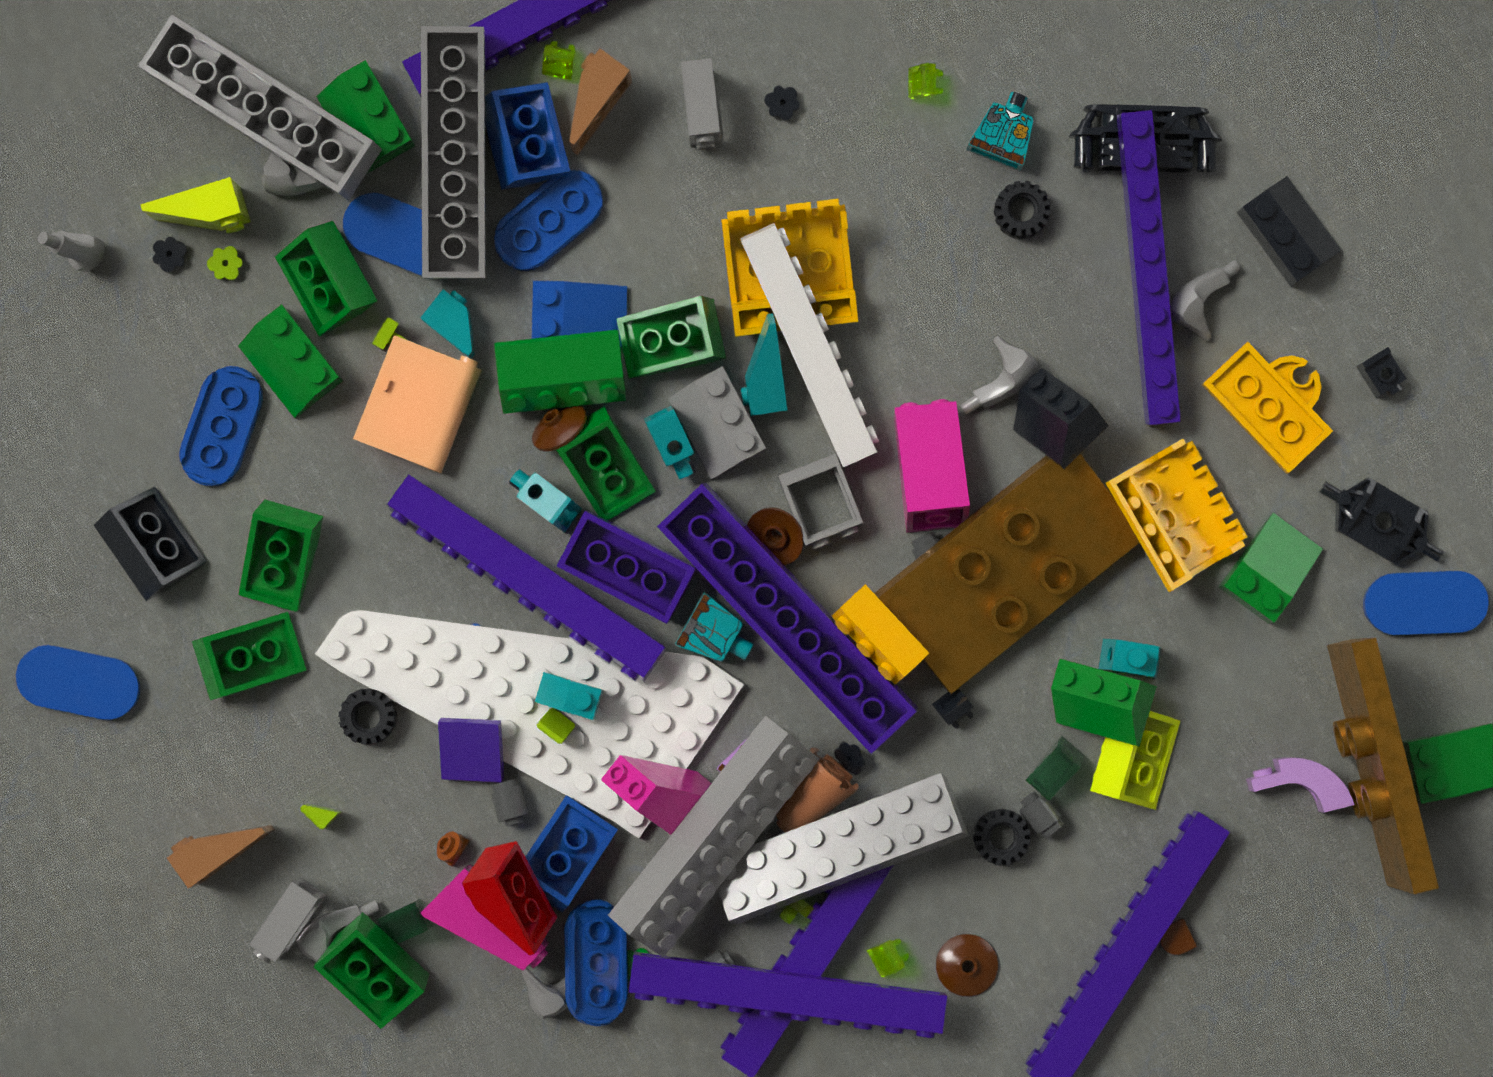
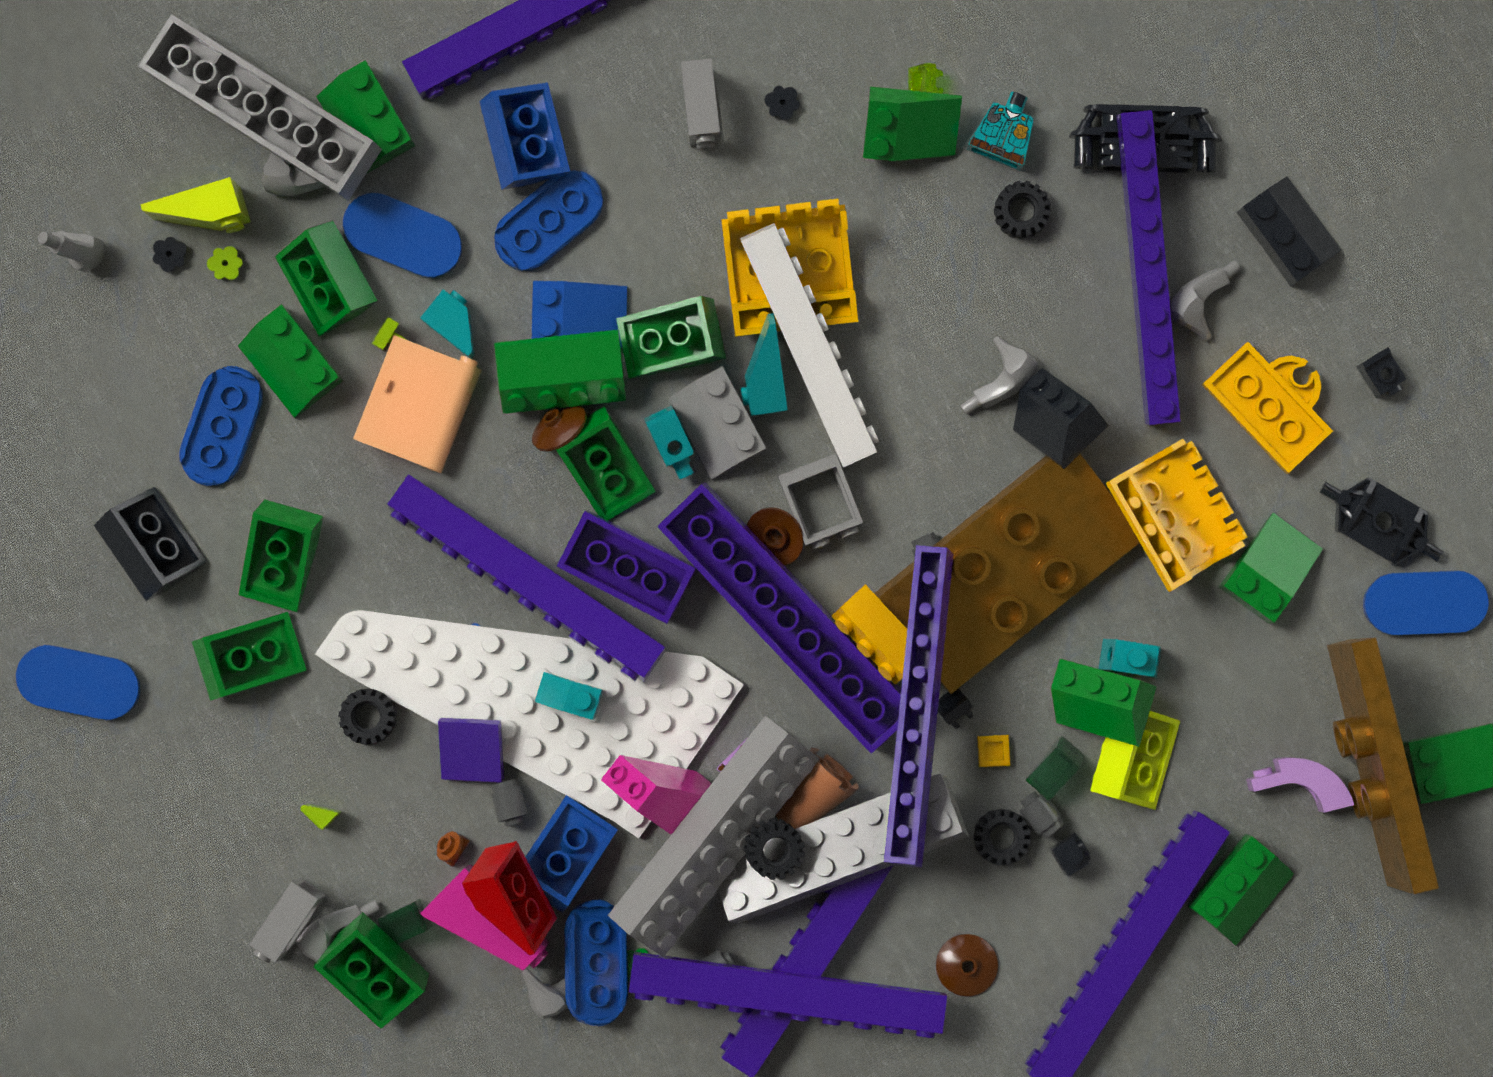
medium nougat slope [167,825,275,889] -> none
light grey brick [421,26,486,279] -> none
teal torso [509,469,582,533] -> none
lime slope [536,708,575,744] -> none
clear neon green tile [542,41,576,80] -> none
medium nougat slope [569,48,632,156] -> none
teal torso [675,593,754,662] -> none
clear neon green tile [779,899,814,924] -> none
black plant [834,742,865,775] -> none
clear neon green tile [866,939,909,978] -> none
dark pink slope [894,399,970,533] -> none
reddish brown tile [1160,918,1197,955] -> none
none -> black tyre [744,818,805,880]
none -> green slope [863,86,962,161]
none -> dark purple brick [884,545,953,868]
none -> yellow tile [977,735,1010,767]
none -> black brick [1048,832,1091,877]
none -> green slope [1187,834,1294,946]

